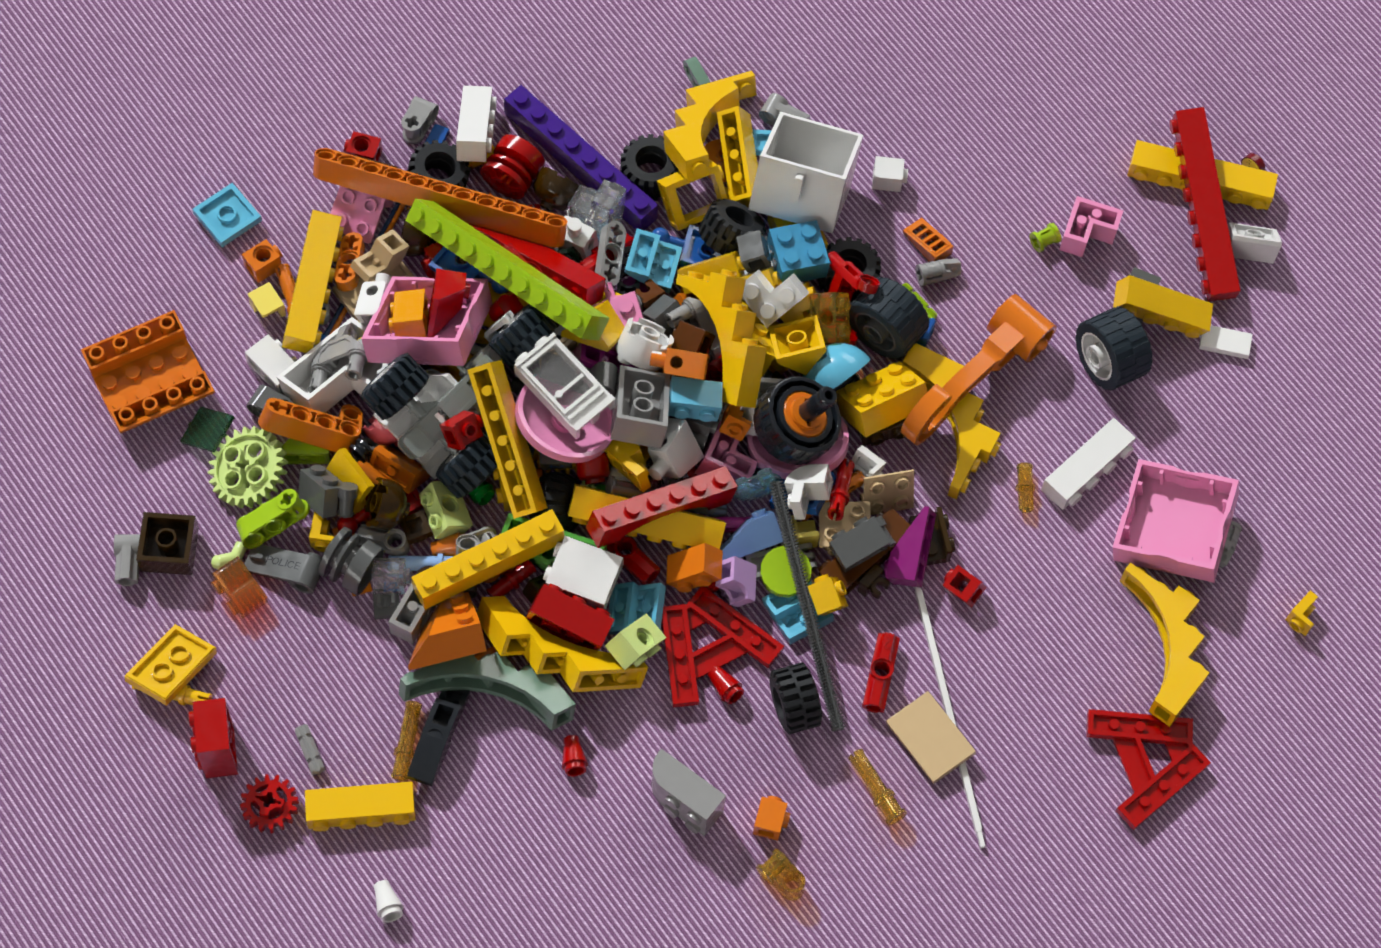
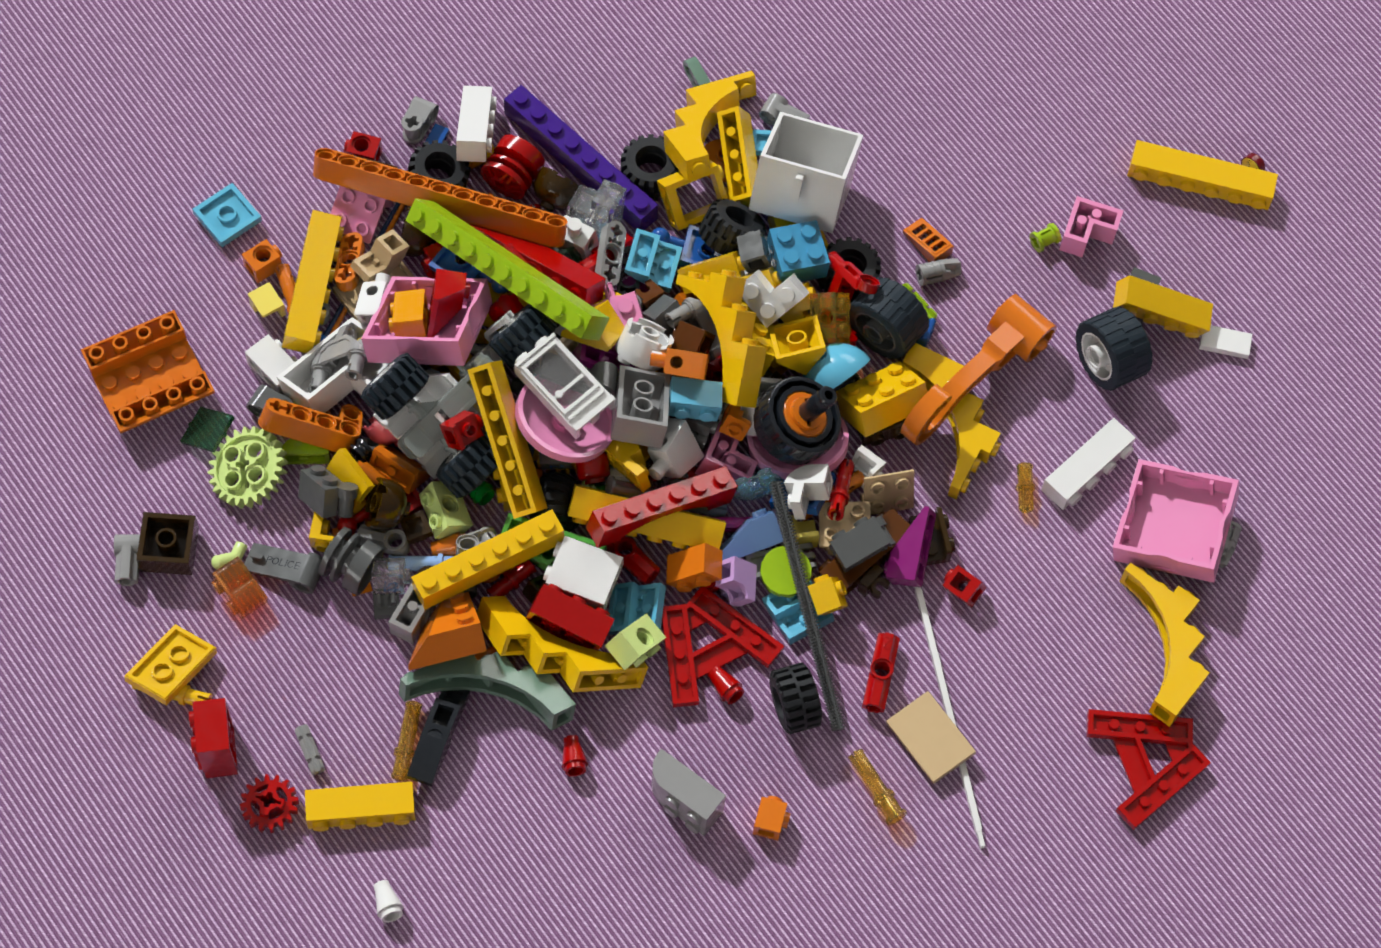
lime piece [236,489,310,549] -> none
clear yellow piece [756,849,805,901] -> none
white brick [872,156,908,192] -> none
red brick [1169,107,1241,302] -> none
white slope [1228,222,1282,264] -> none
yellow bracket [1285,590,1318,636] -> none

